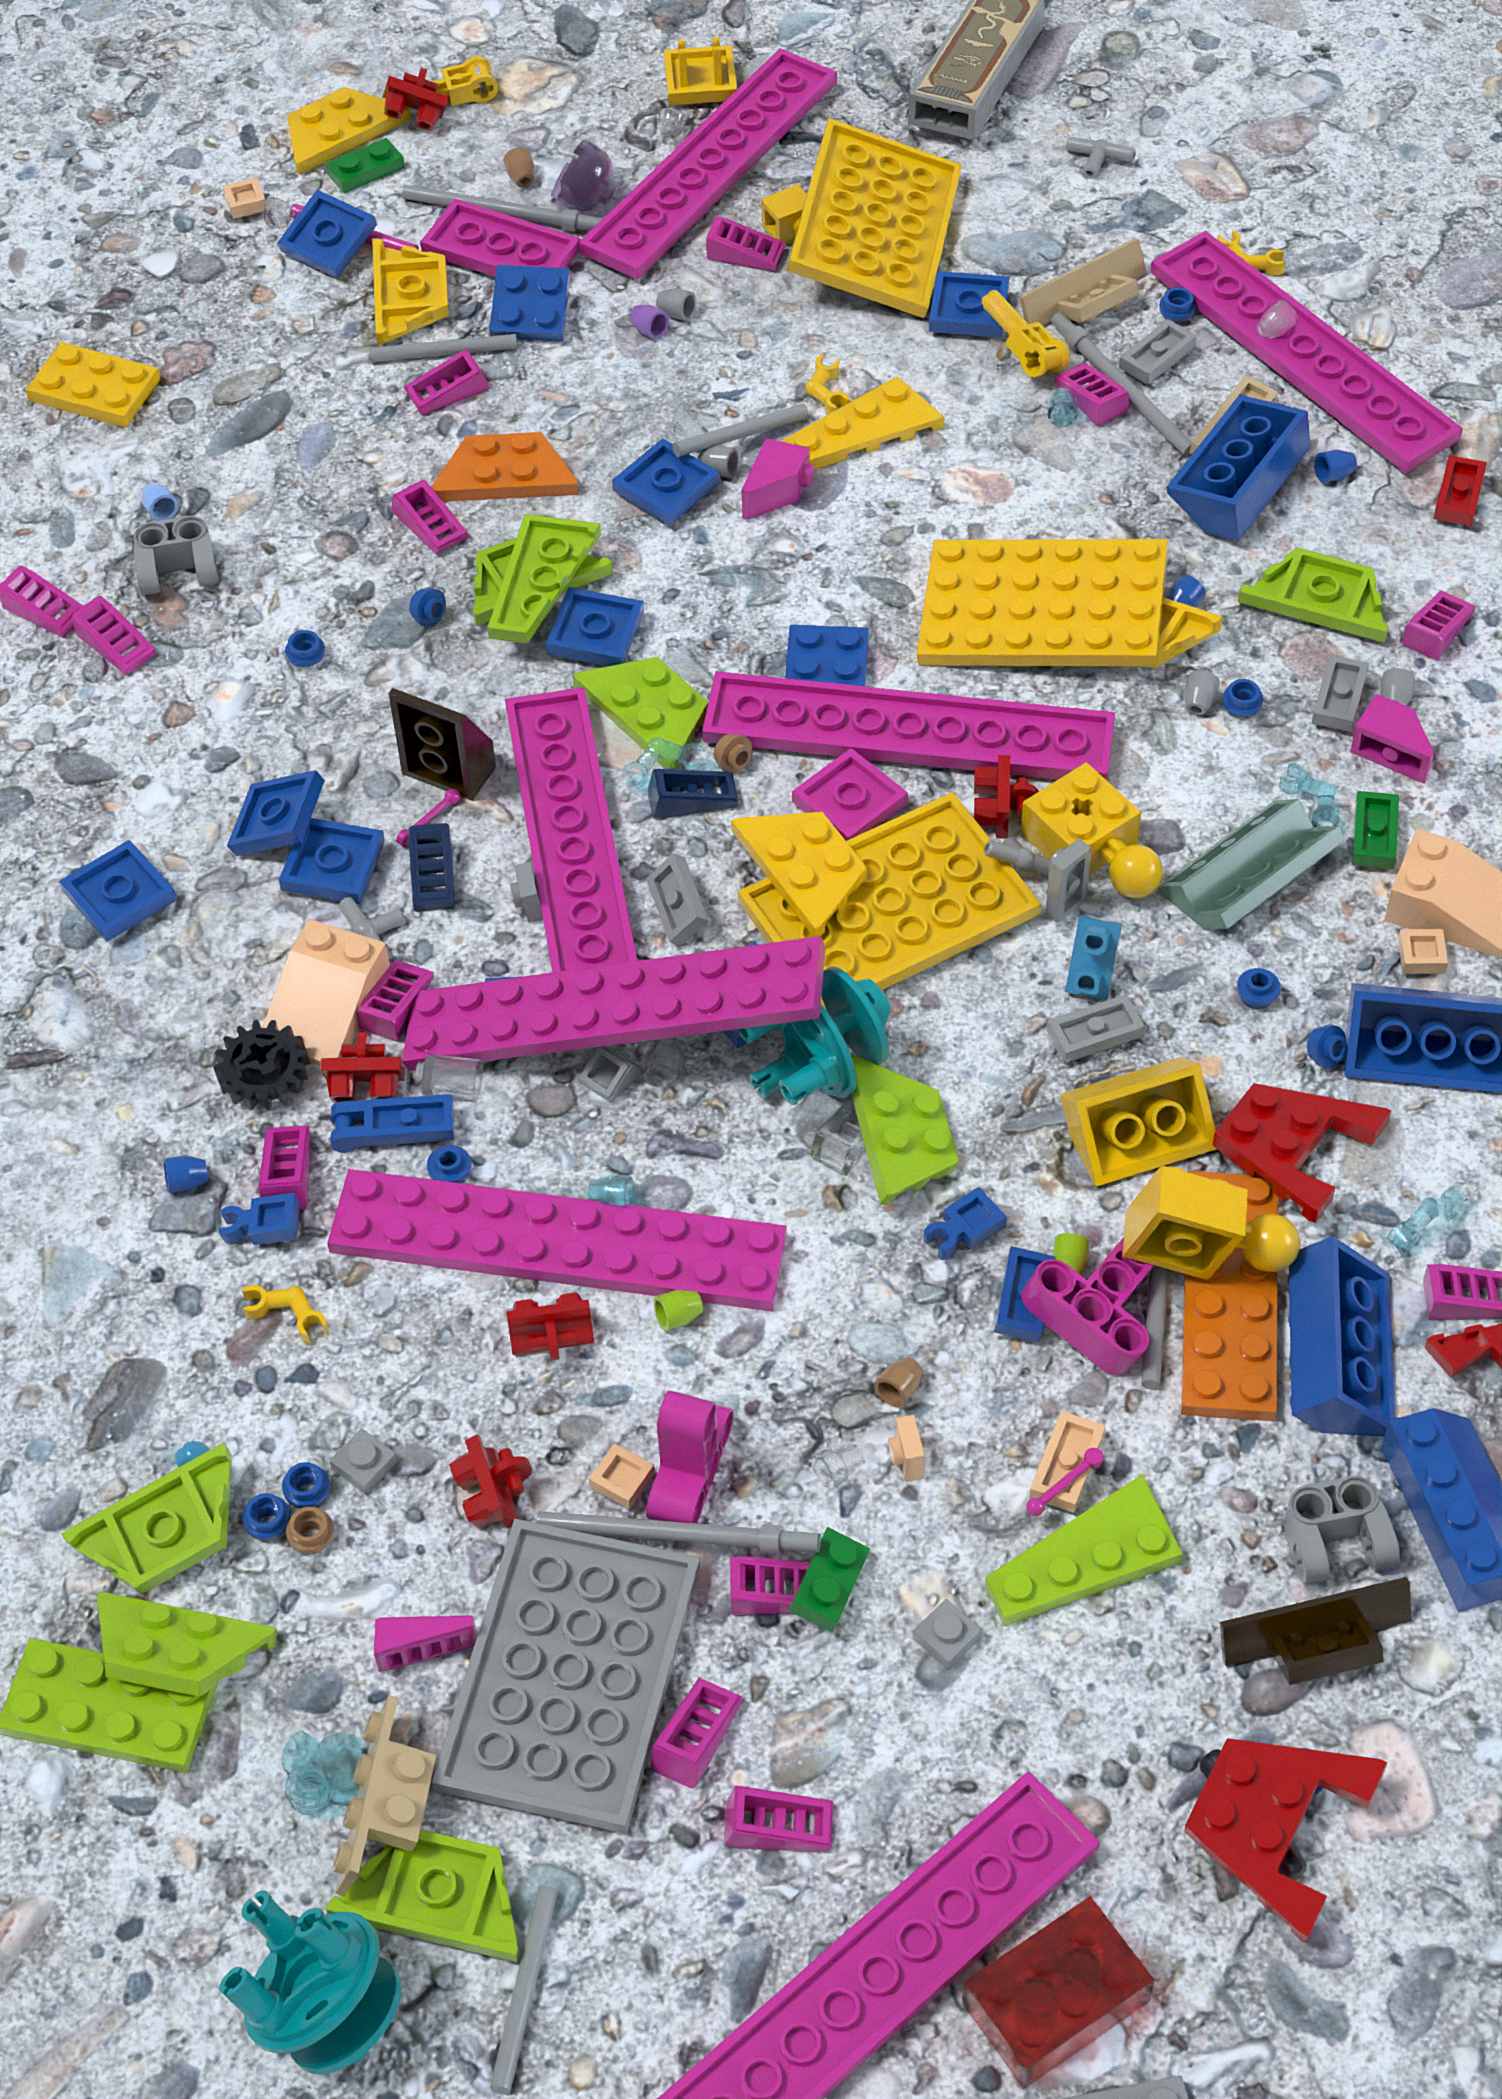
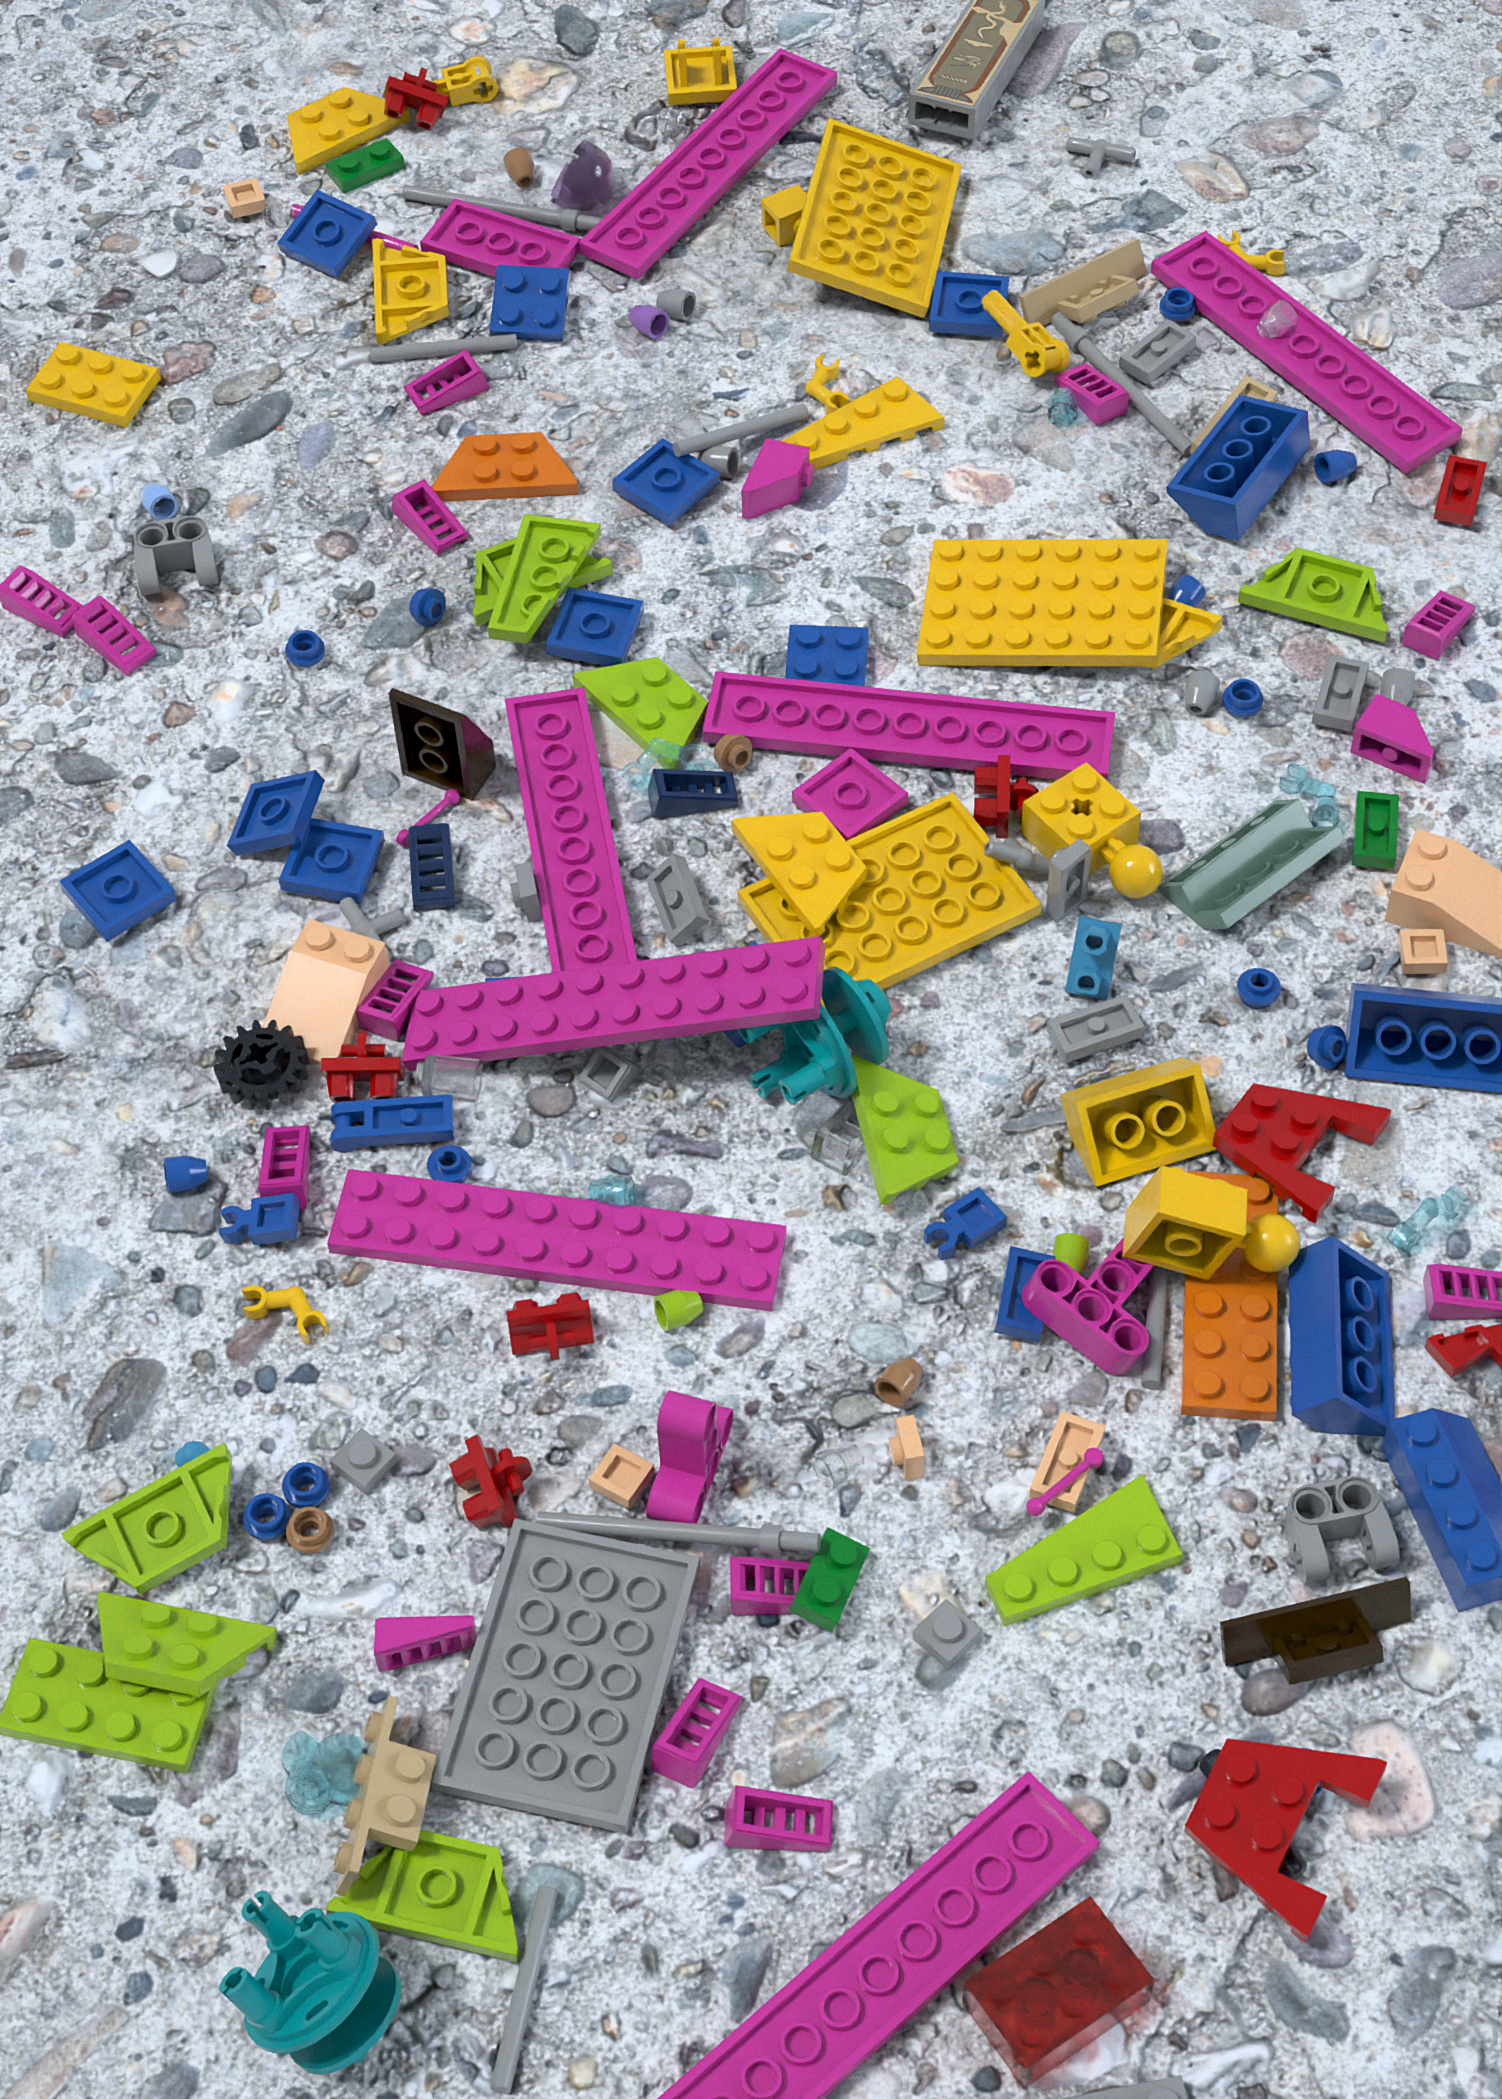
dark pink slope [706,216,786,272] -> none

